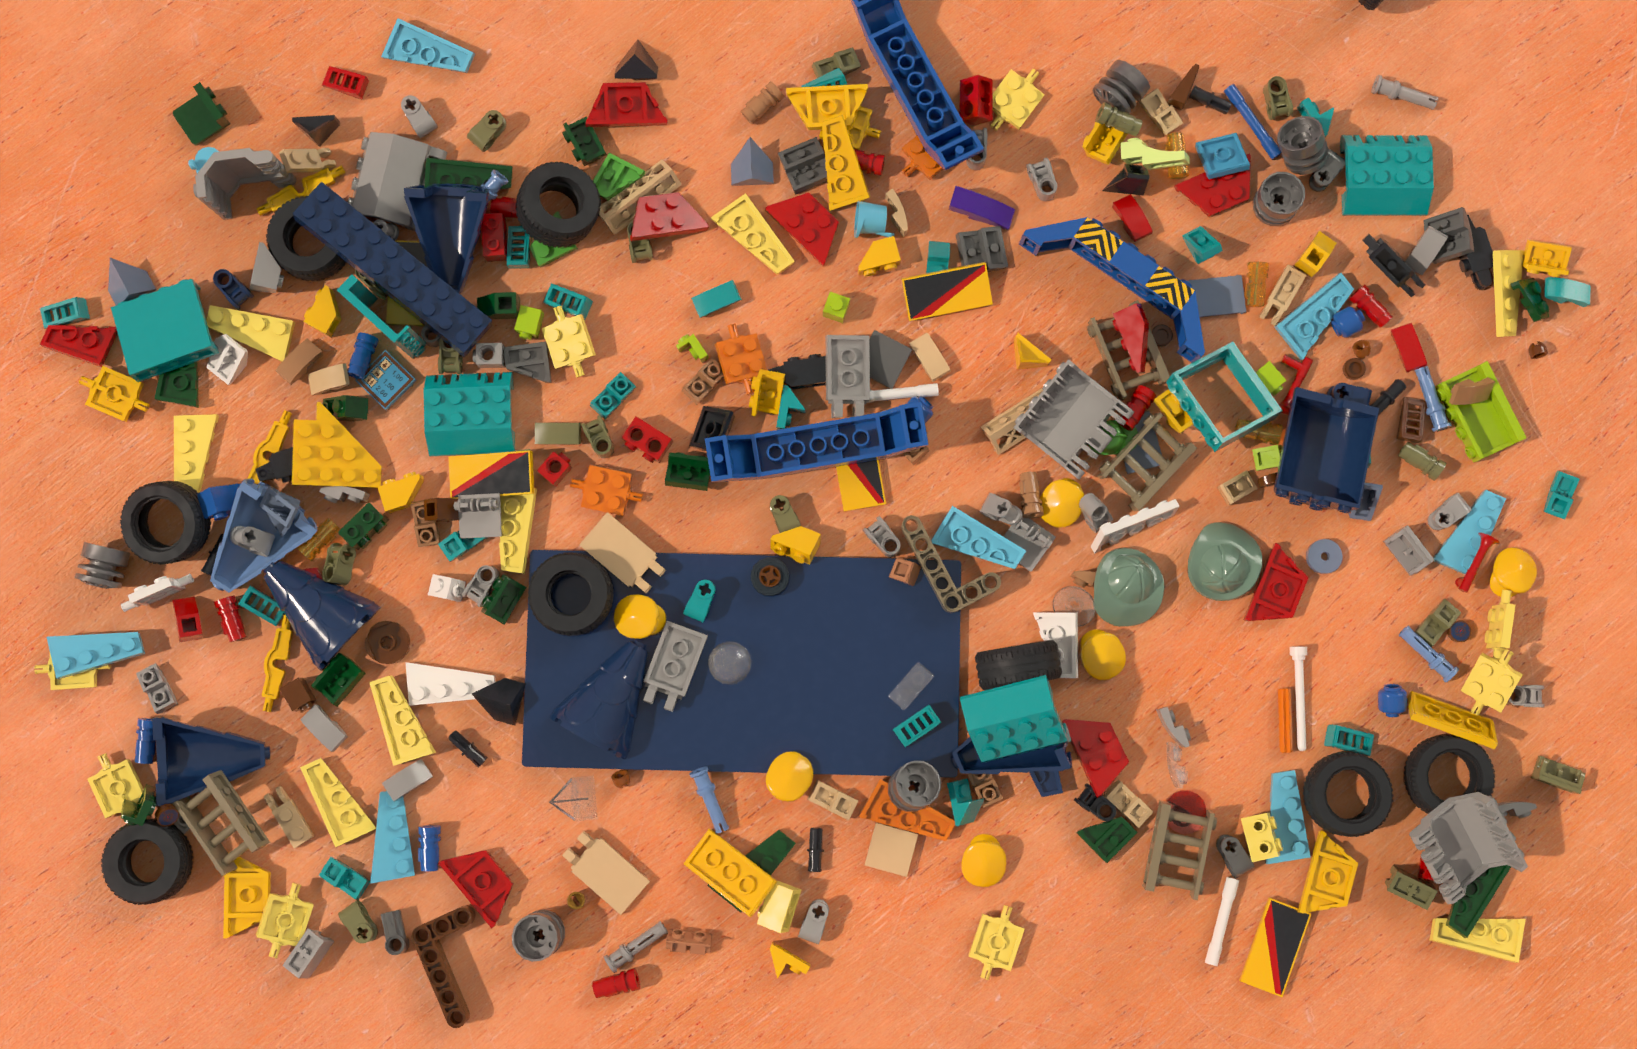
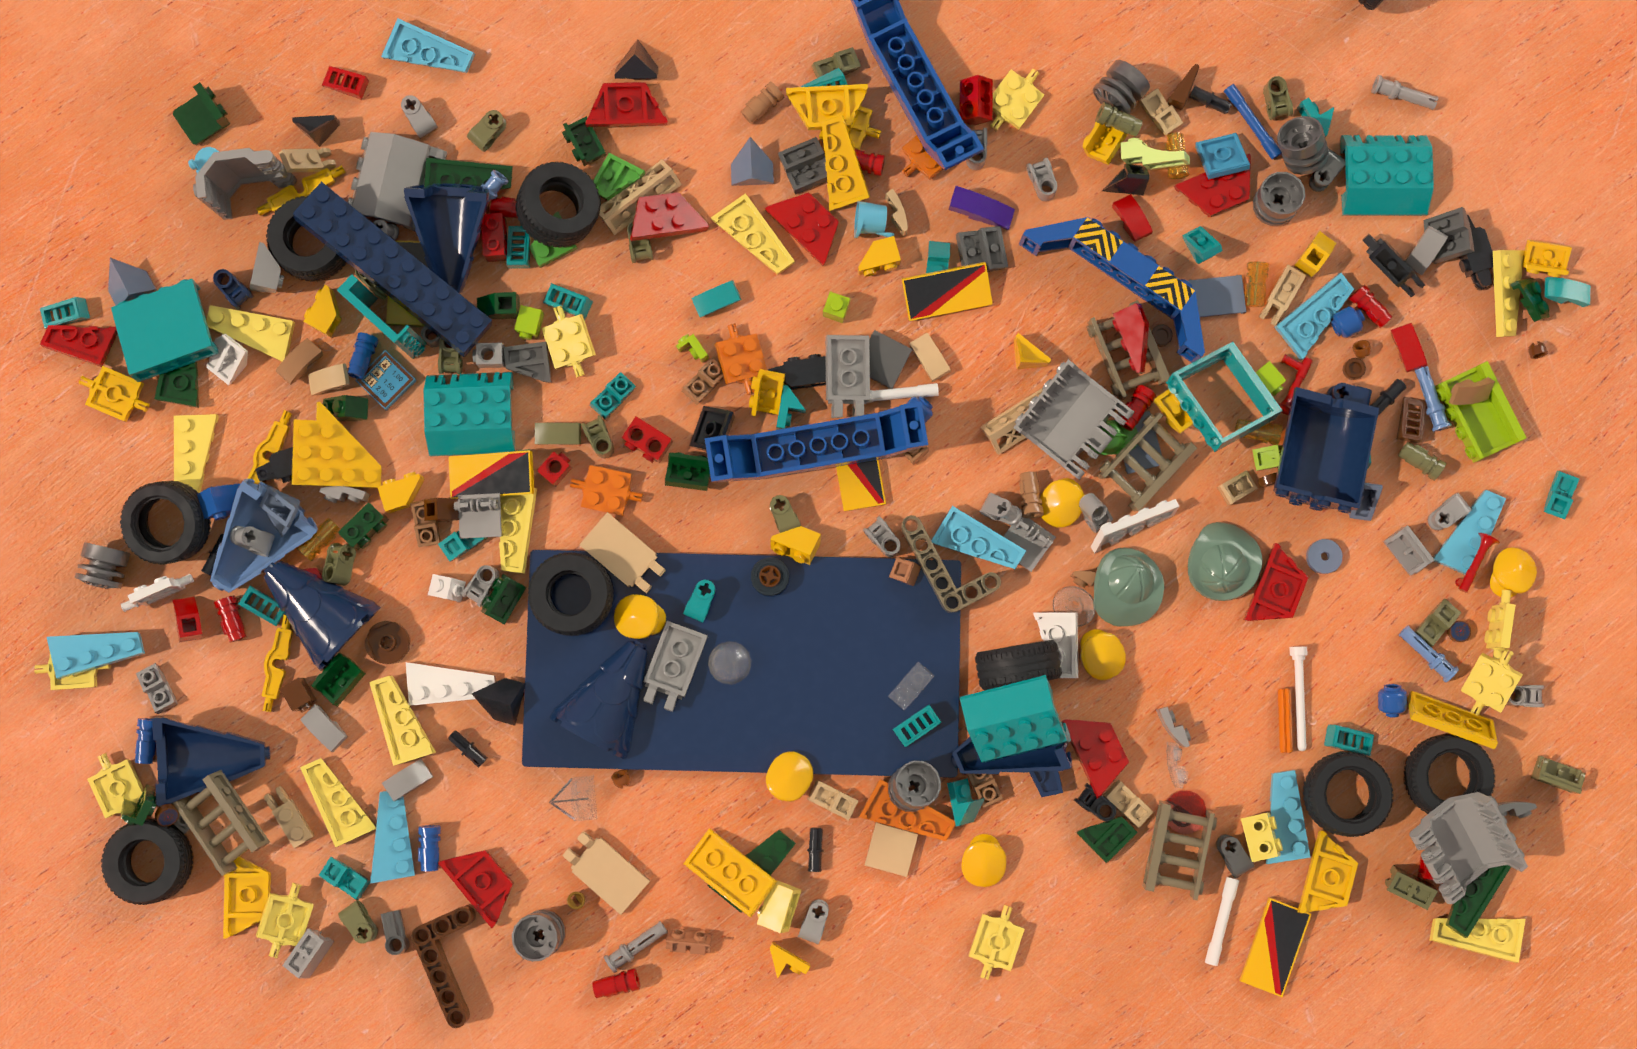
medium blue pin [689,766,729,833] -> none

